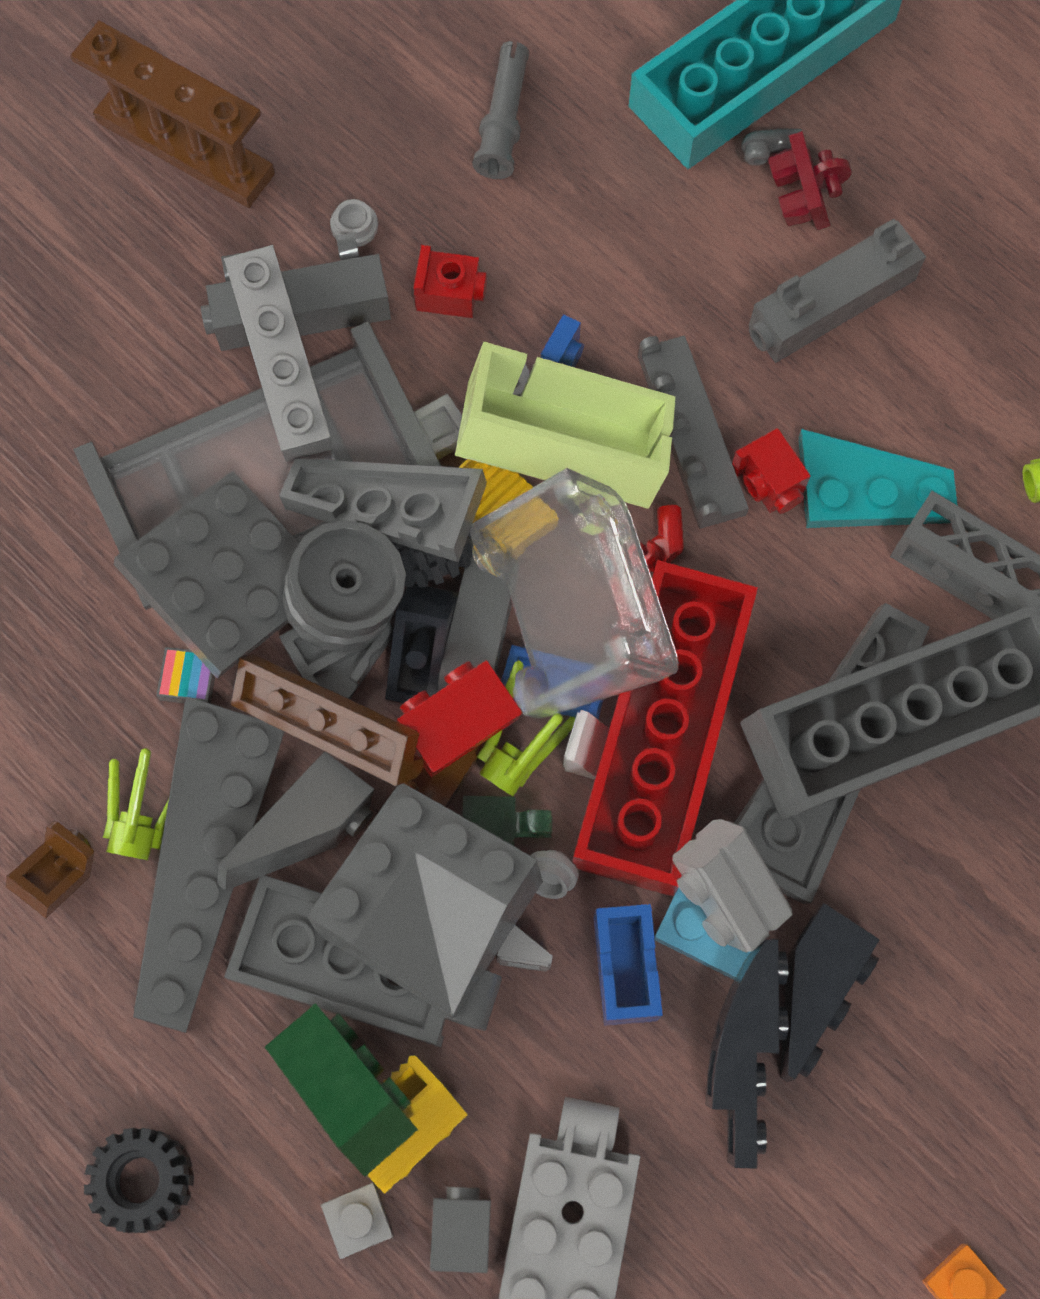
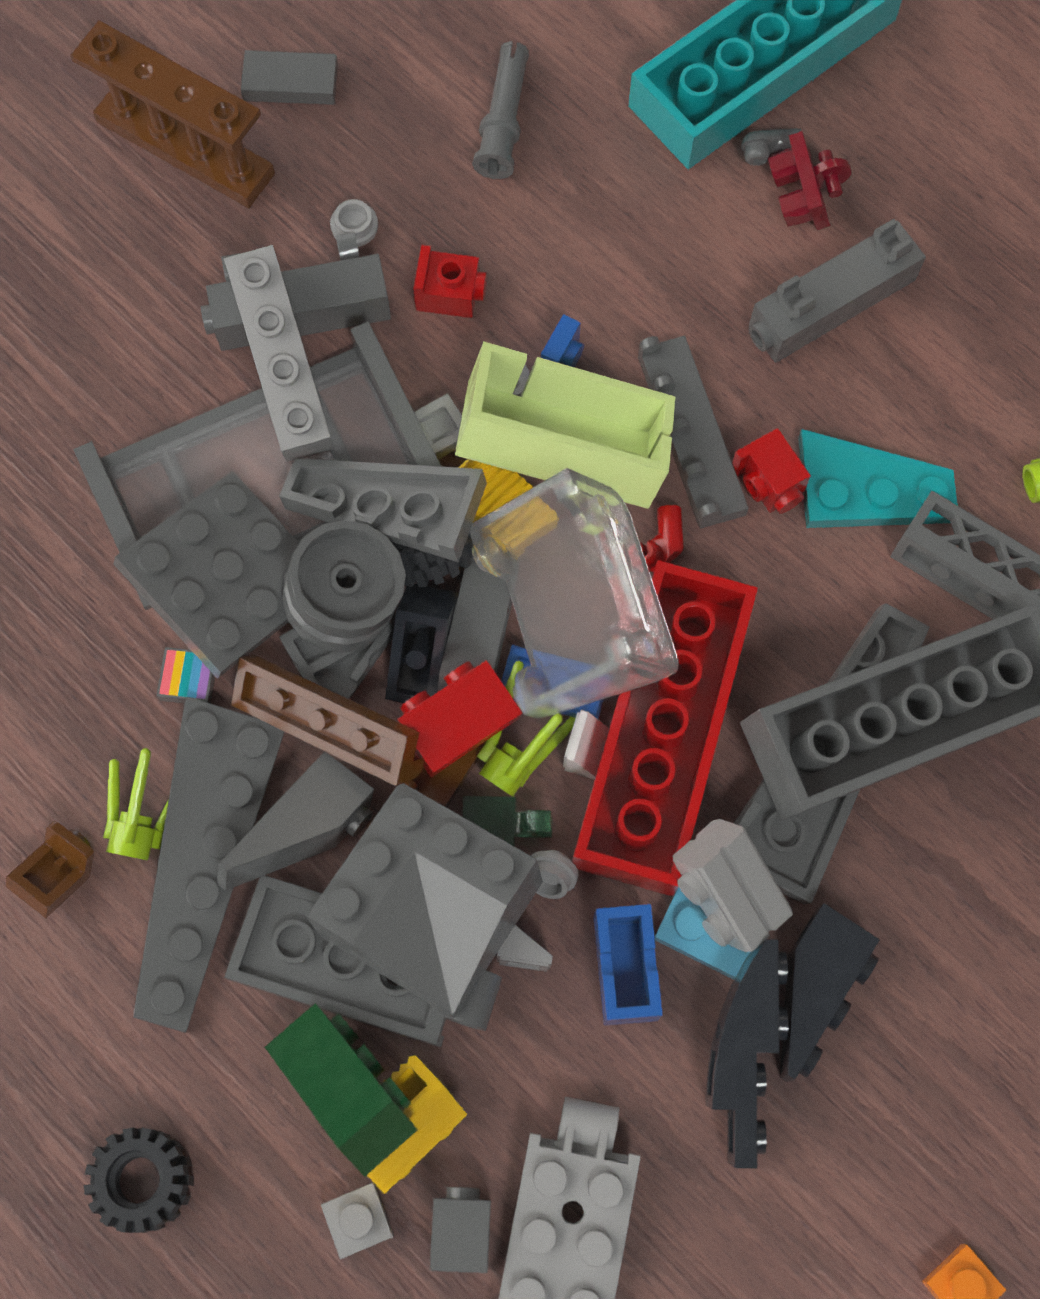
none -> dark grey tile [241,50,338,105]

